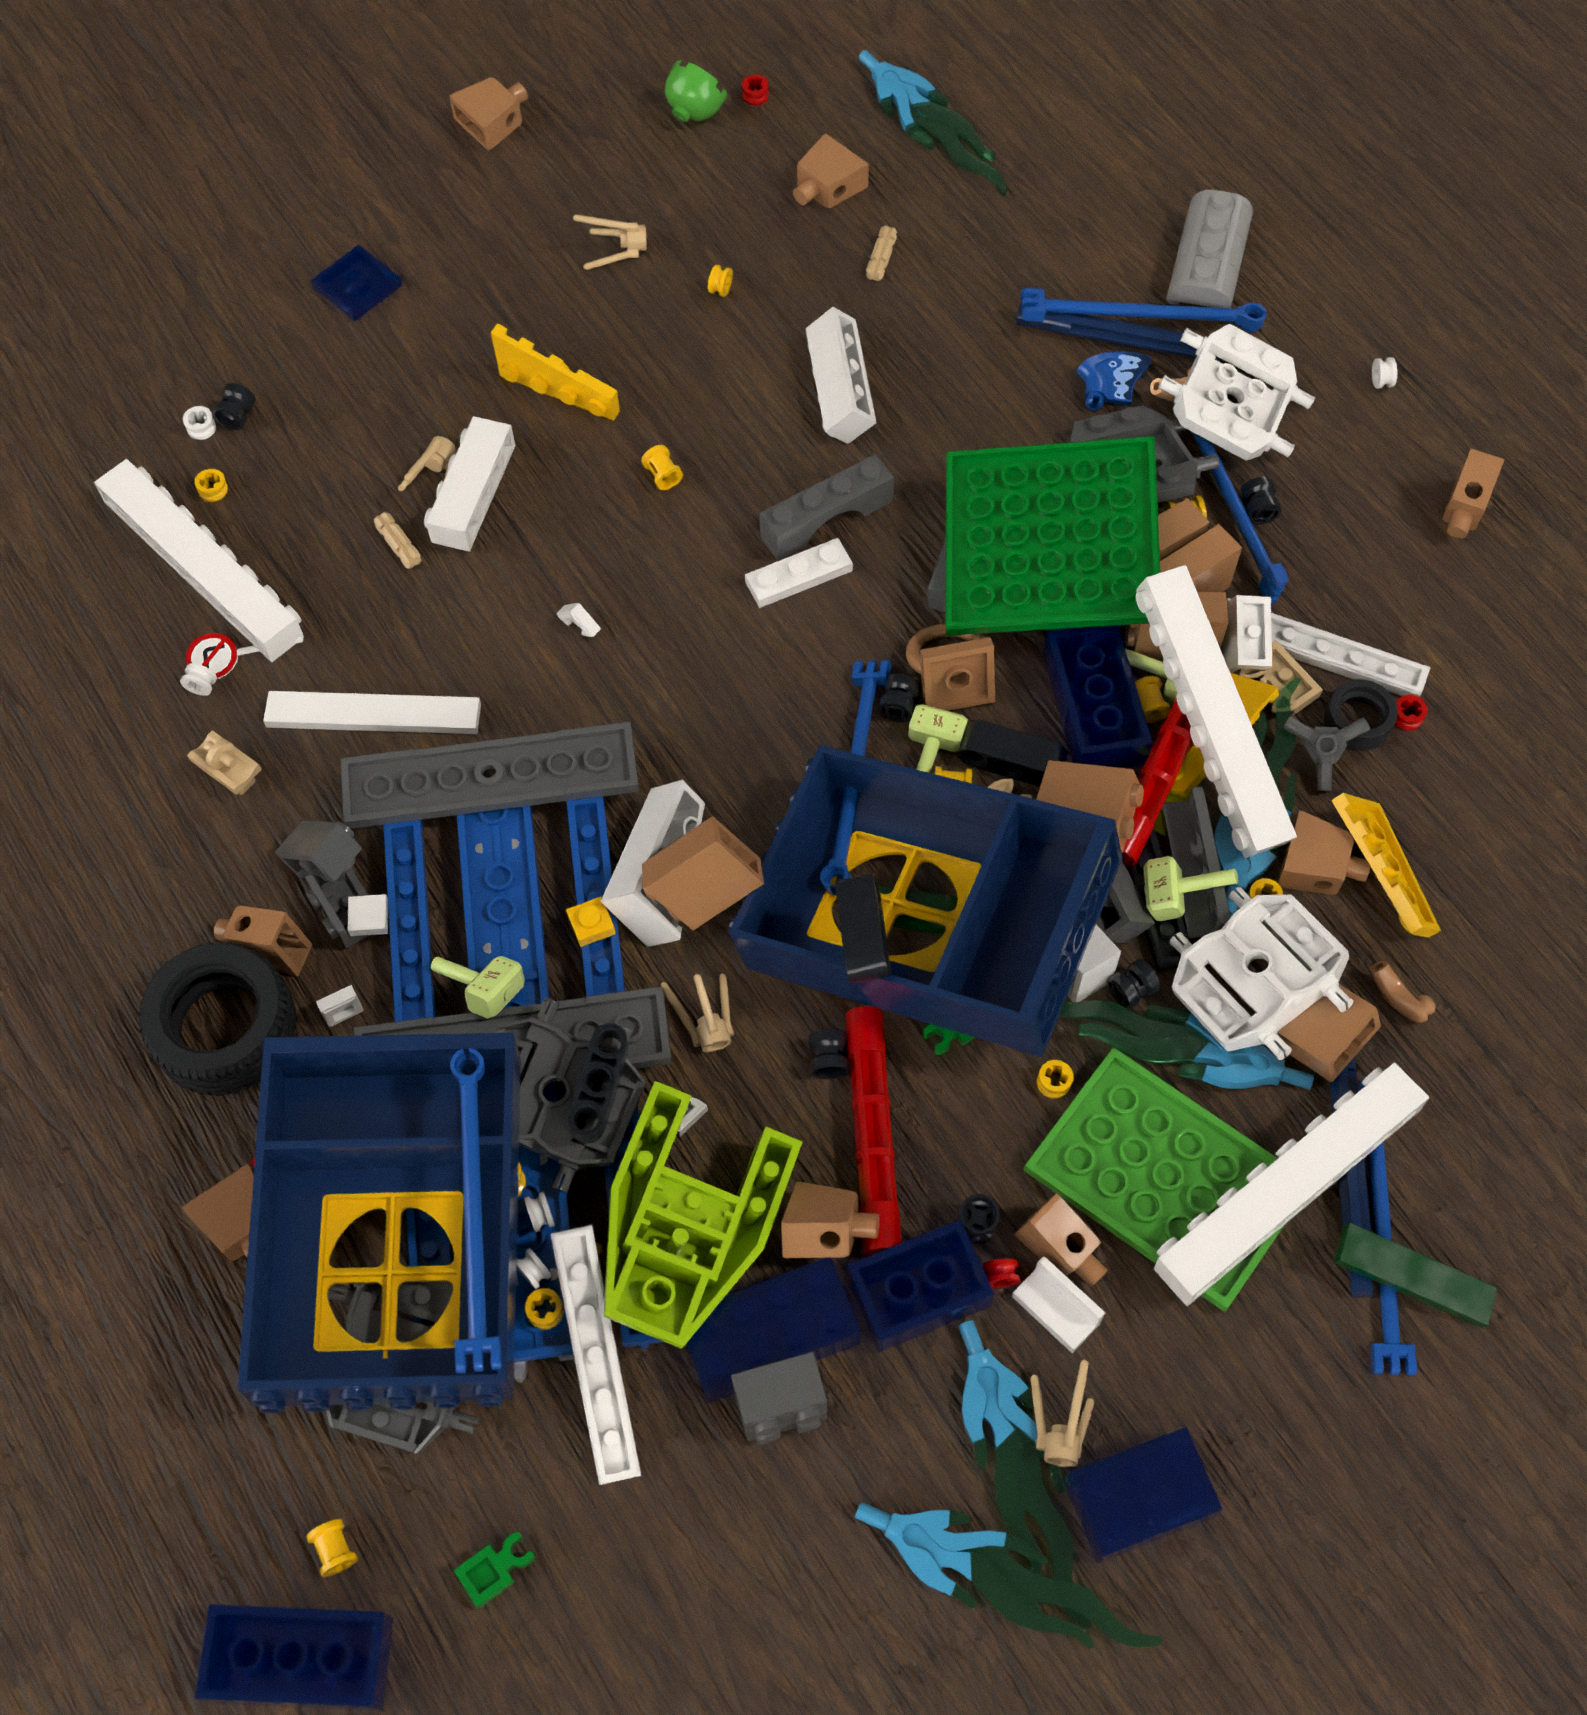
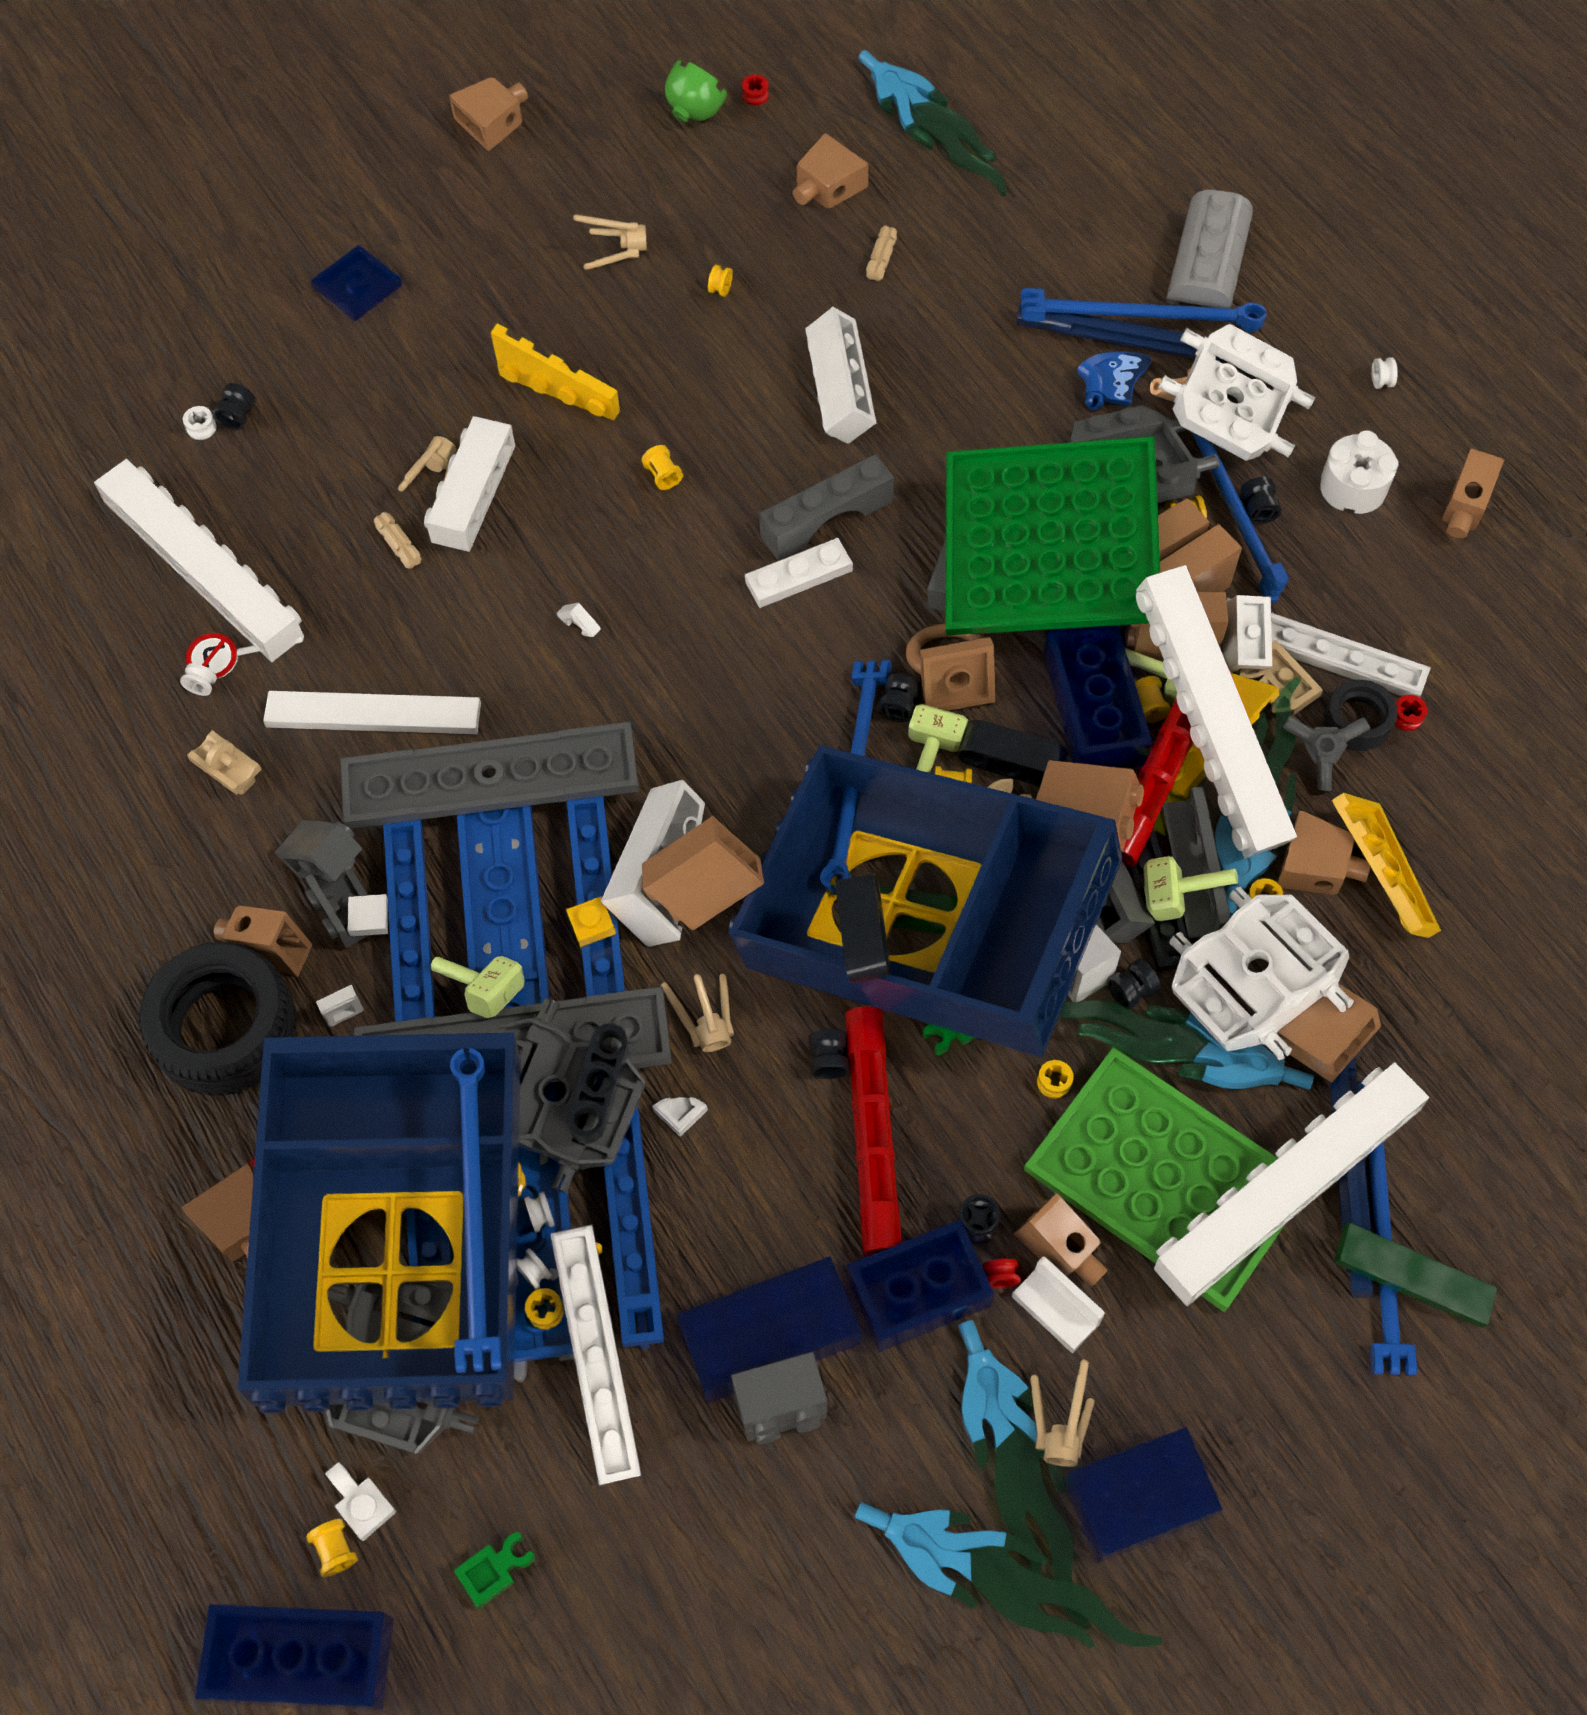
yellow bush [194,469,228,502] -> none
lime wedge [604,1081,803,1349] -> none
medium nougat torso [781,1182,880,1258] -> none
medium nougat arm [1369,961,1436,1023] -> none
none -> white plate [325,1462,397,1541]
none -> white brick [1320,431,1399,514]

